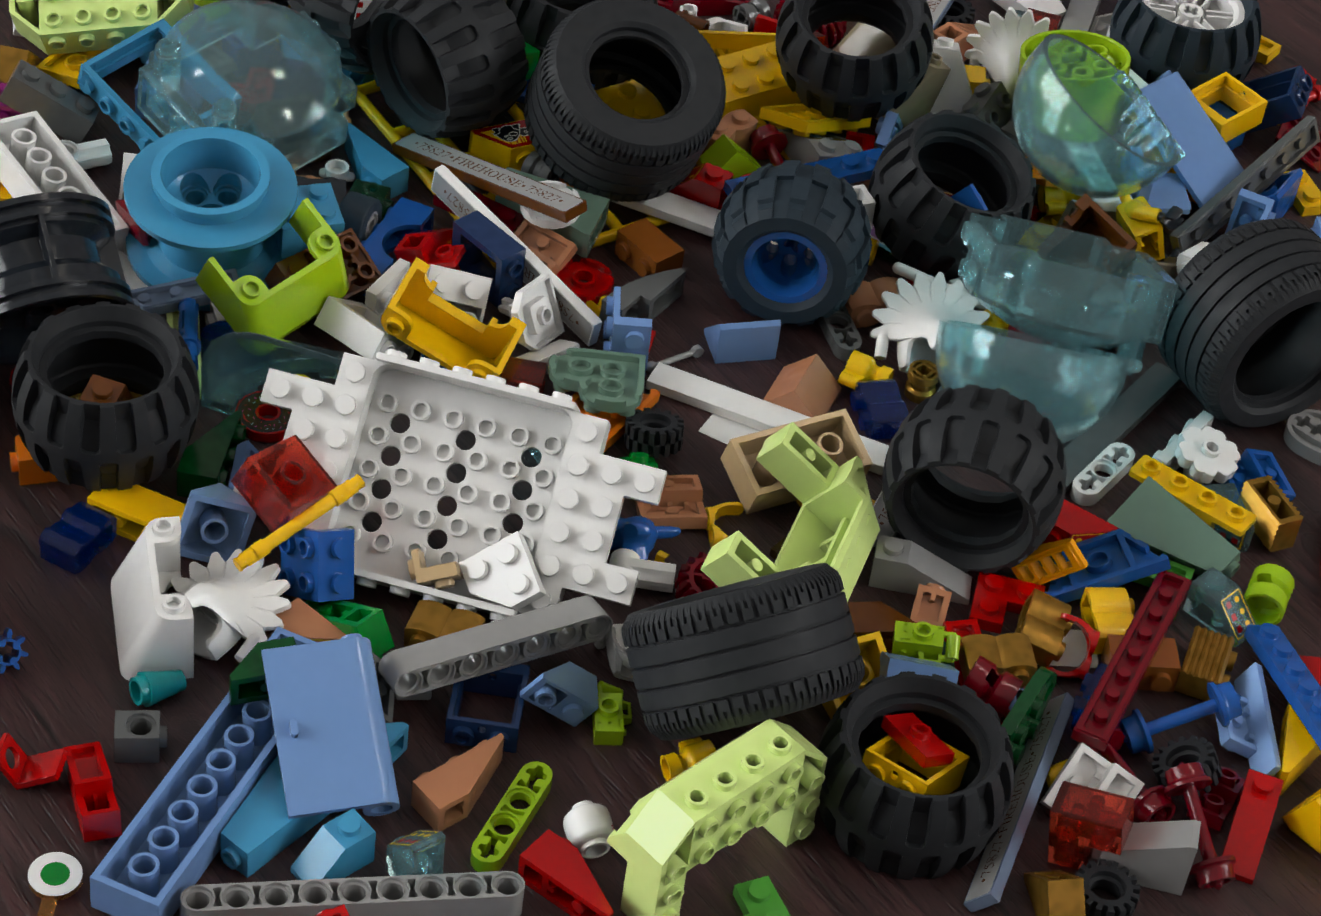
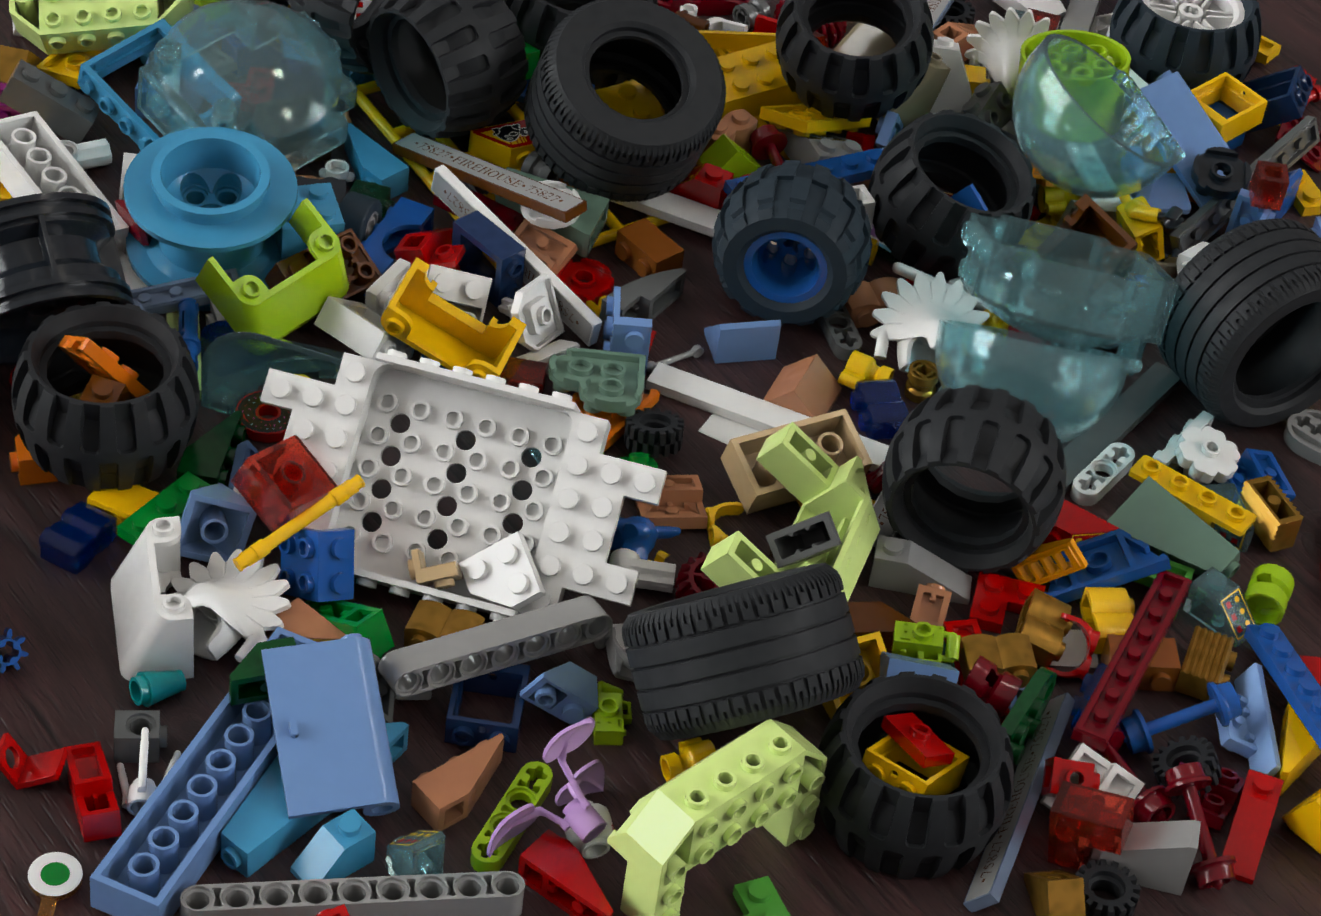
none -> orange wing [58,335,150,398]
none -> green plate [117,471,210,545]
none -> white plant [117,727,181,816]
none -> lavender plant [487,717,607,858]
none -> dark grey slope [766,511,842,568]
none -> dark red plate [866,461,885,495]
none -> red brick [1041,757,1100,802]
none -> black plate [1191,147,1252,200]
none -> clear red brick [1249,160,1290,211]

